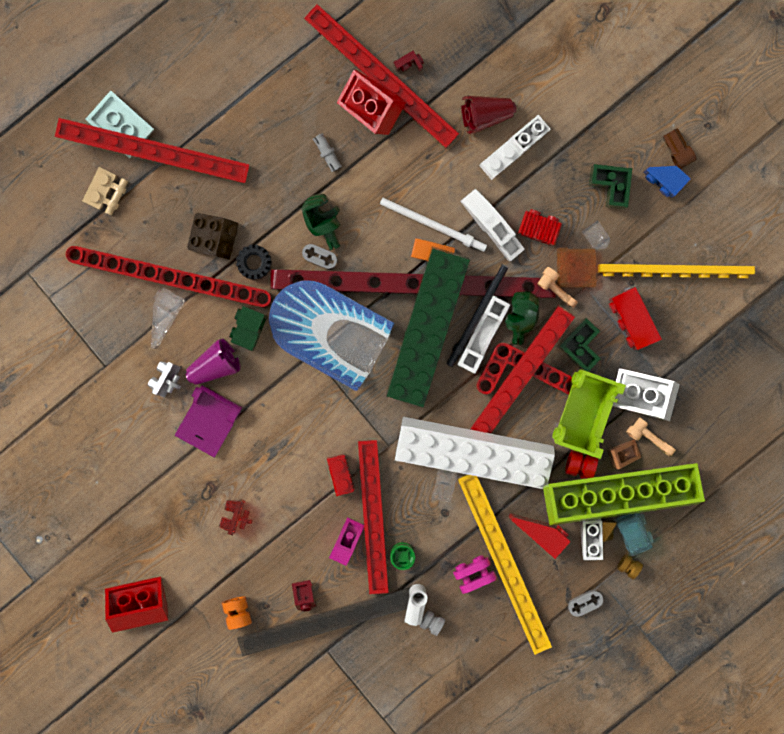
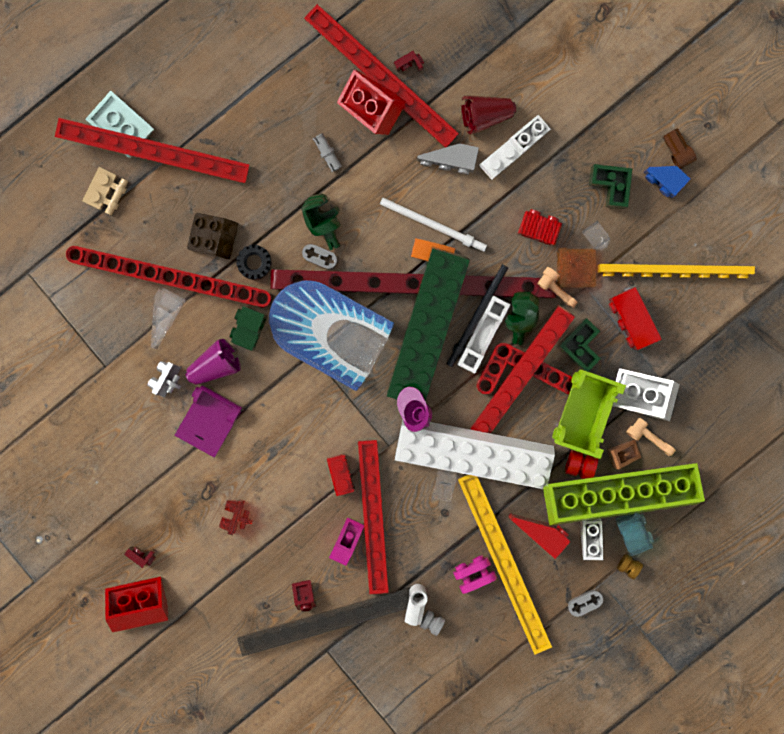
orange wheel [222,596,252,630] -> none
green wheel [390,542,415,570] -> none
white slope [460,189,525,261] -> none
pearl gold slope [601,520,617,542] -> none
none -> dark red bracket [124,546,156,568]
none -> magenta piece [397,387,433,432]
none -> light grey slope [417,144,479,175]

